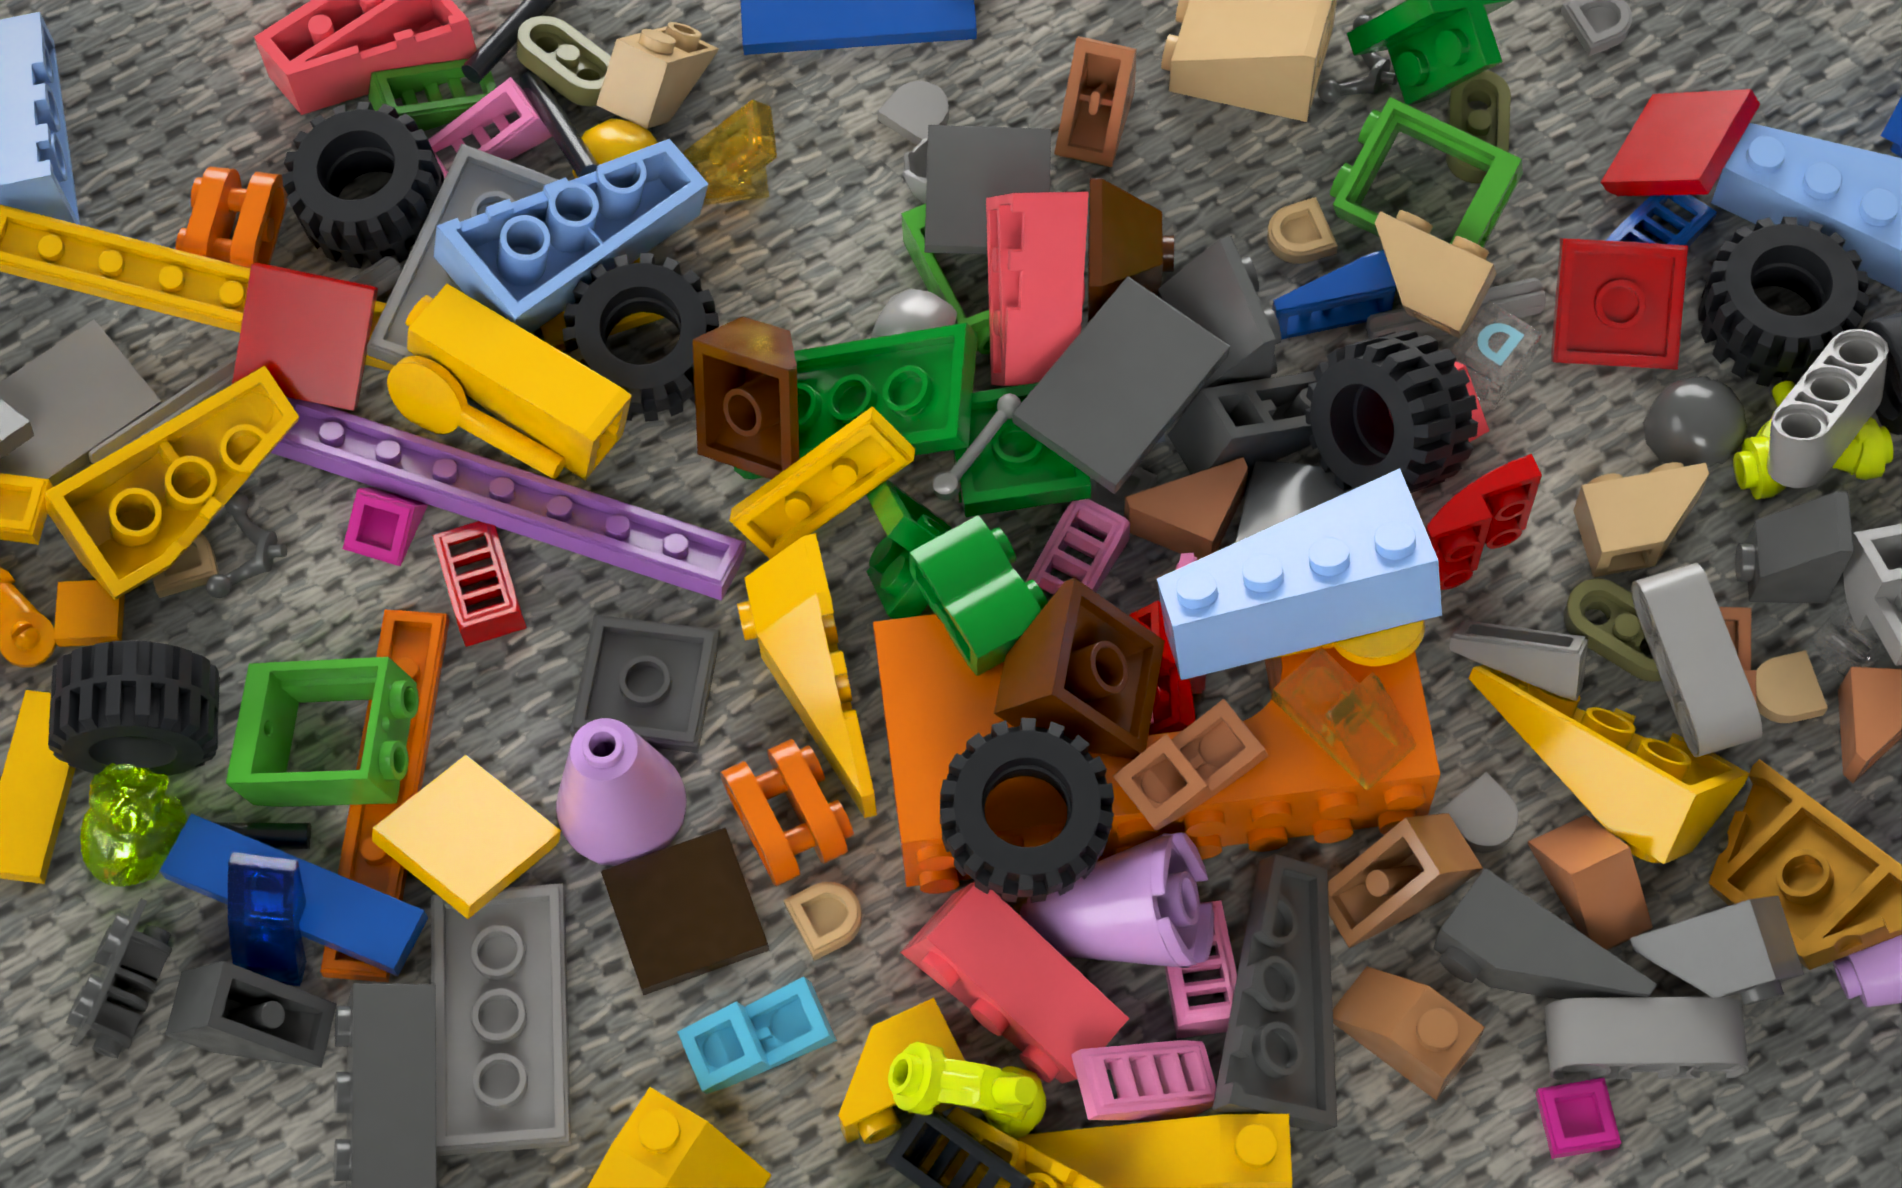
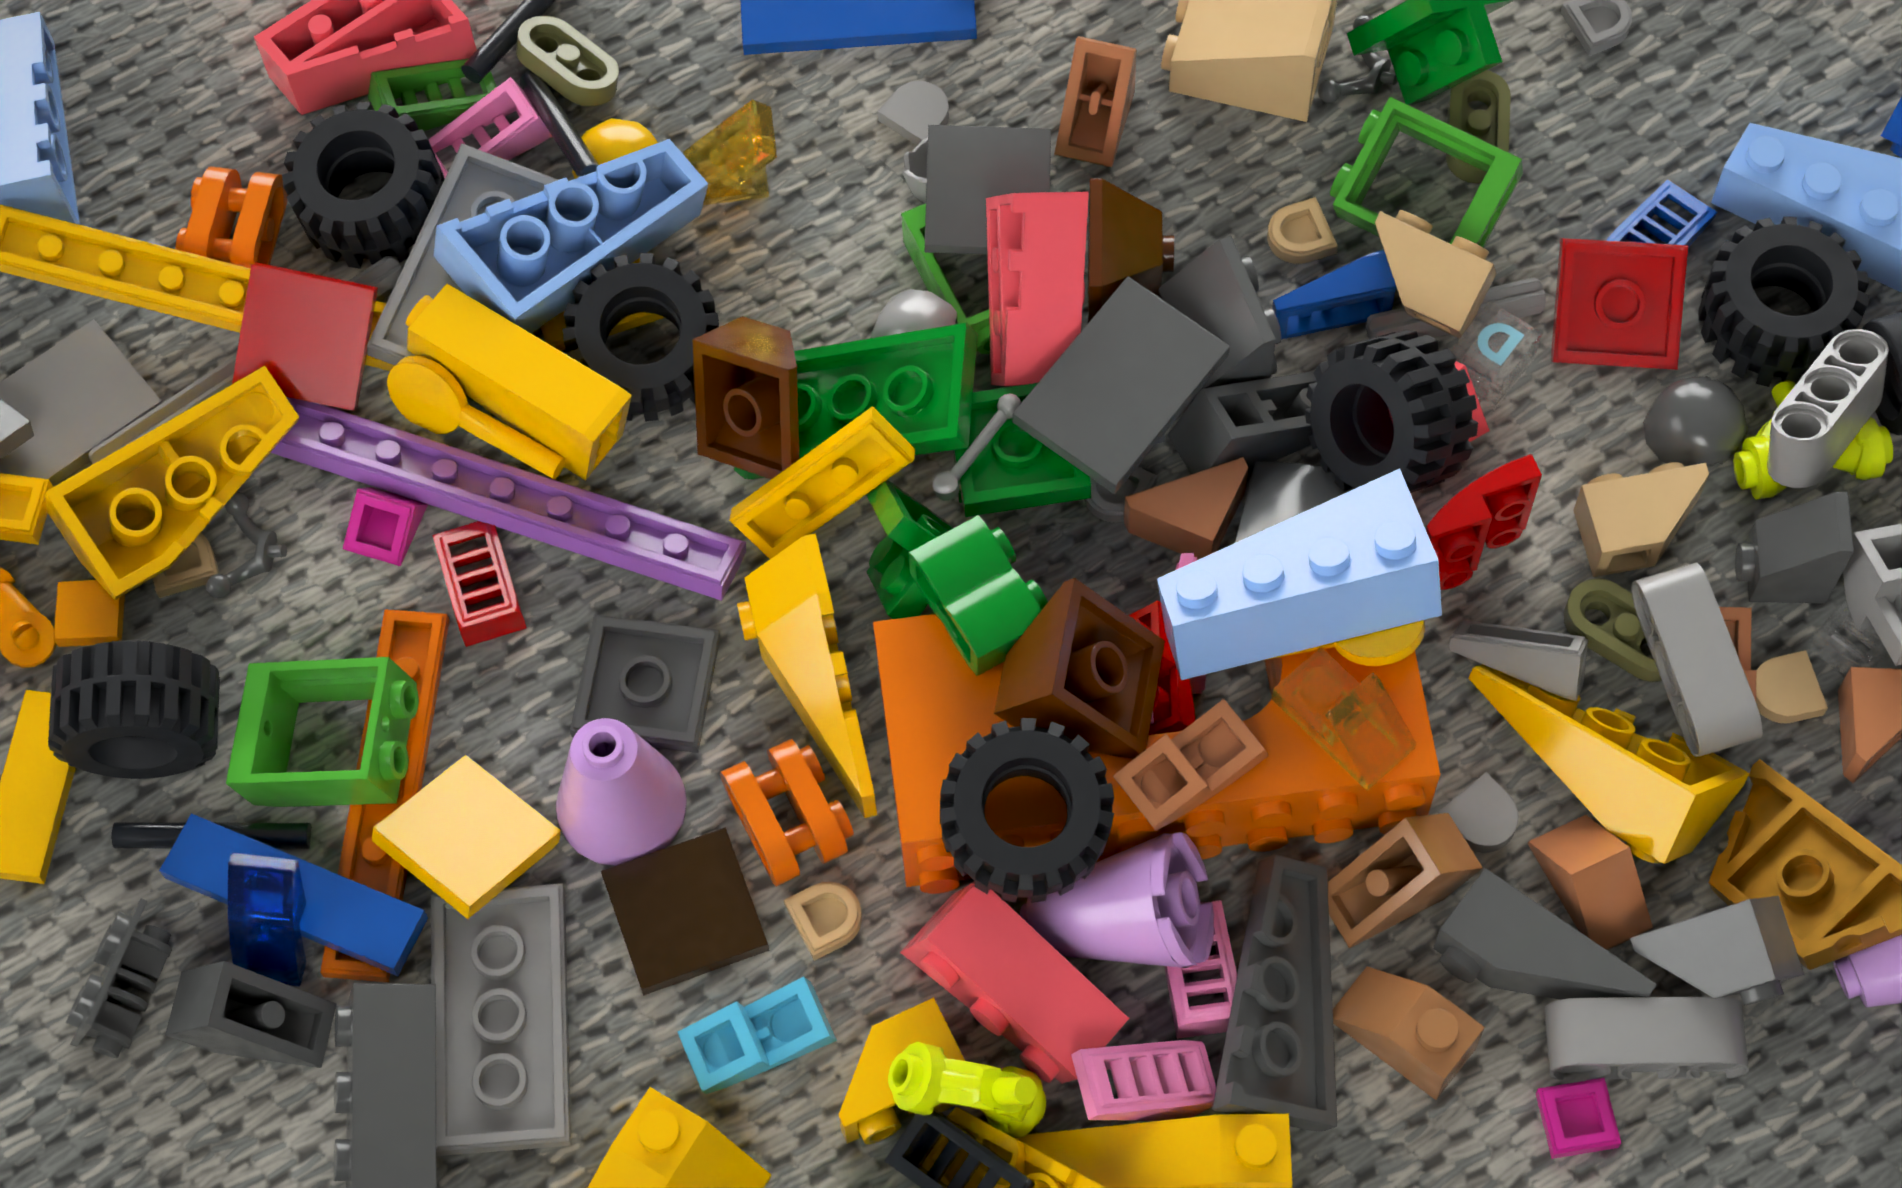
clear neon green hair [80,763,188,887] -> none
tan slope [596,22,719,129] -> none
bright pink slope [1026,499,1130,595] -> none
tile [1601,89,1760,196] -> none

